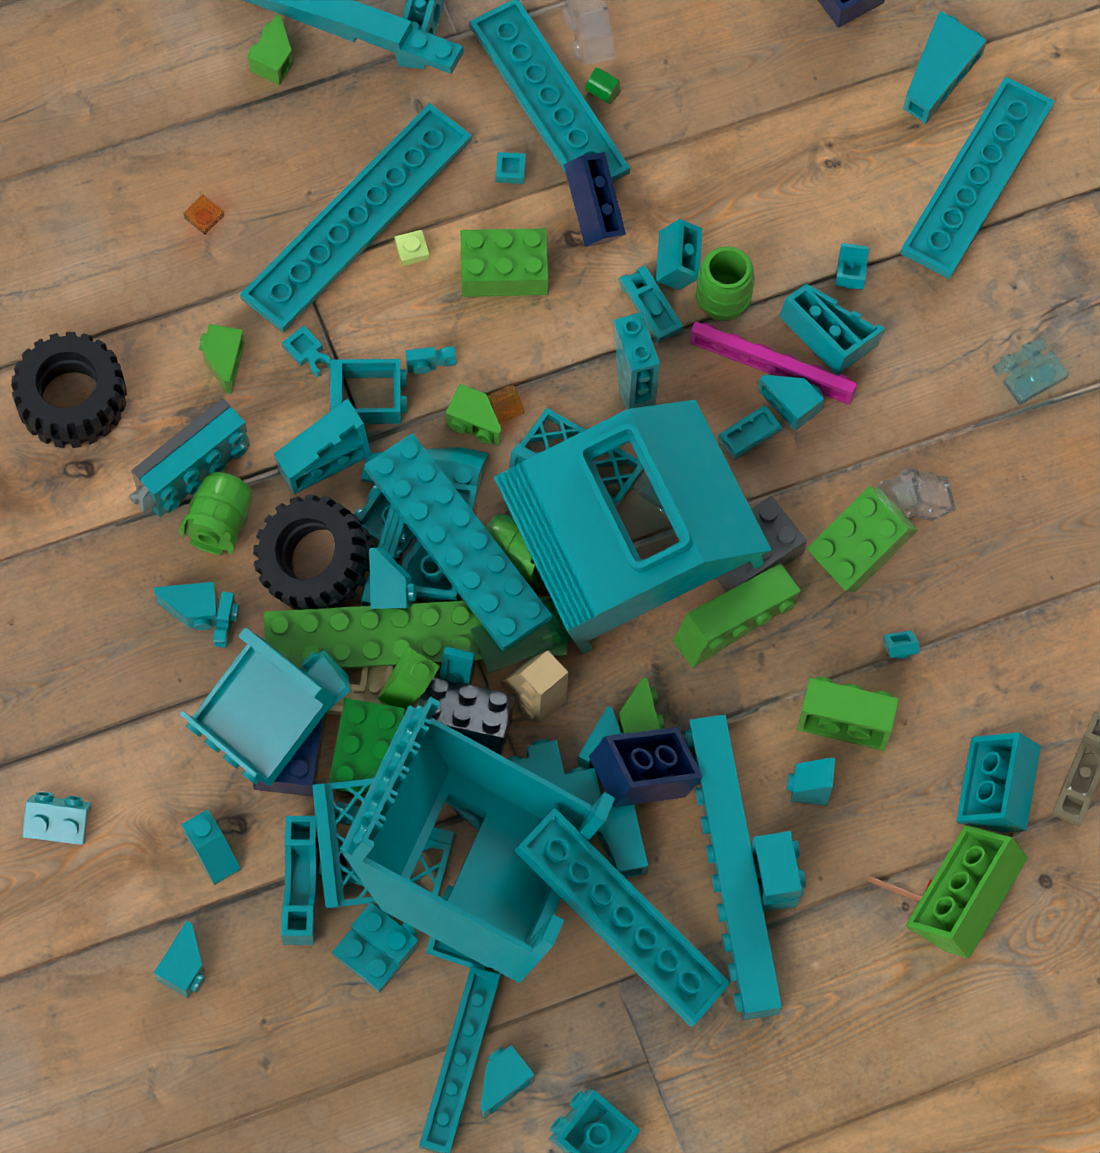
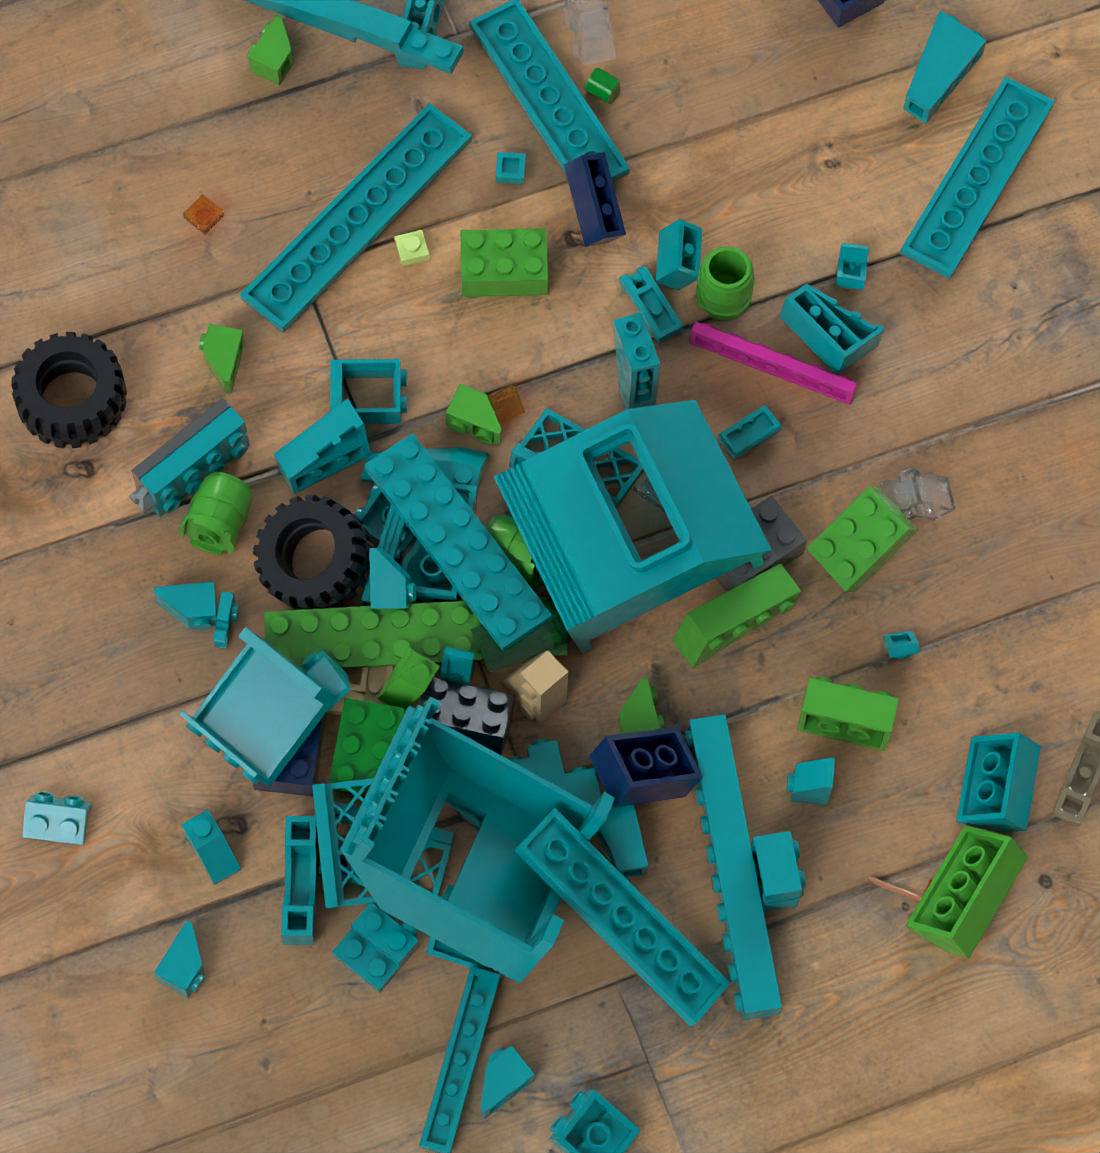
teal plate [282,325,331,378] -> none
teal plate [406,347,456,374] -> none
teal slope [578,706,621,769] -> none
teal slope [758,375,824,431] -> none
clear light blue plate [992,339,1069,406] -> none

